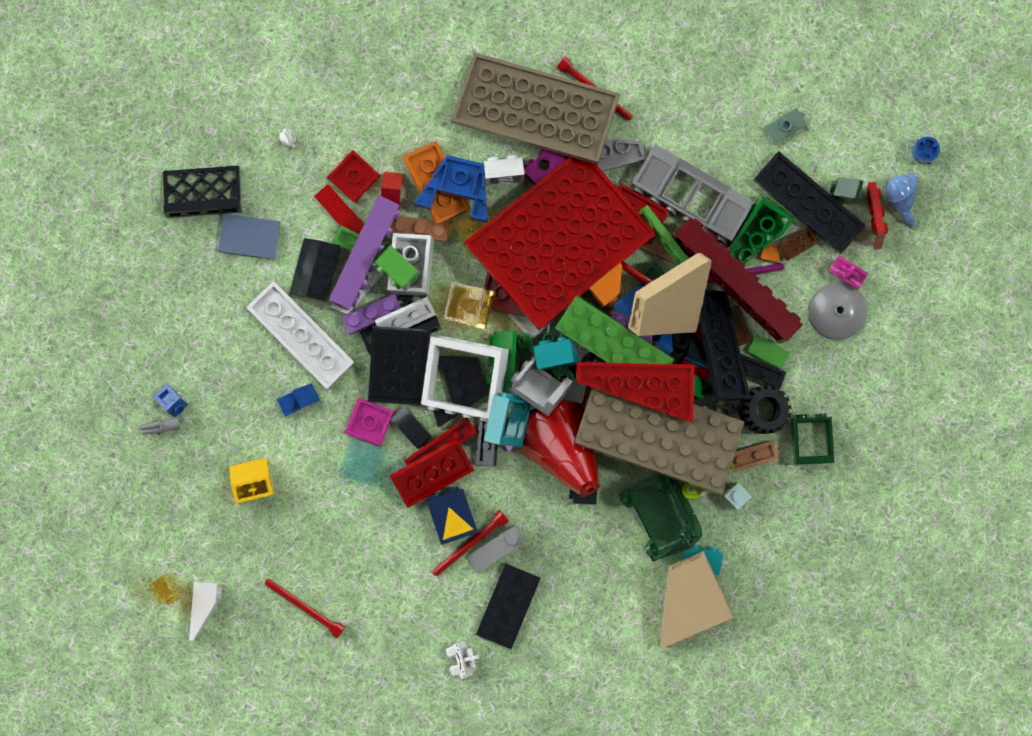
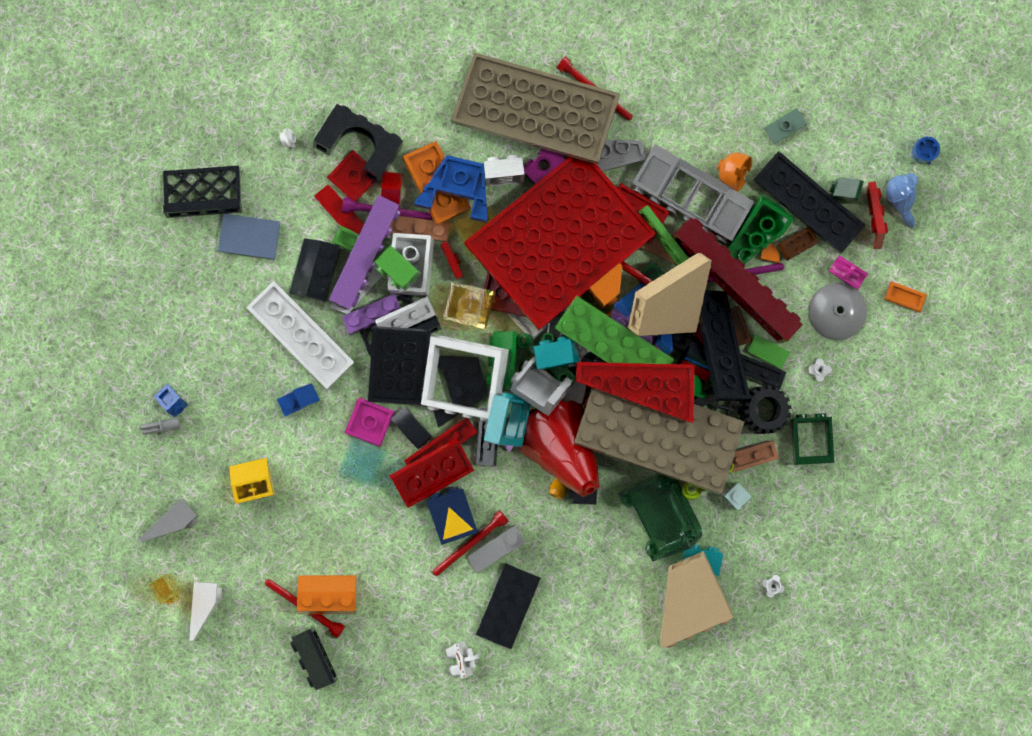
none -> light grey slope [139,499,199,542]
none -> black slope [290,627,338,690]
none -> orange slope [297,575,356,614]
none -> black arch [313,104,403,184]
none -> magenta piece [342,197,433,220]
none -> red plate [440,241,463,280]
none -> light orange cone [548,478,568,500]
none -> orange cylinder [717,152,752,192]
none -> white plate [762,575,784,597]
none -> white plate [808,359,832,382]
none -> orange tile [884,281,927,313]

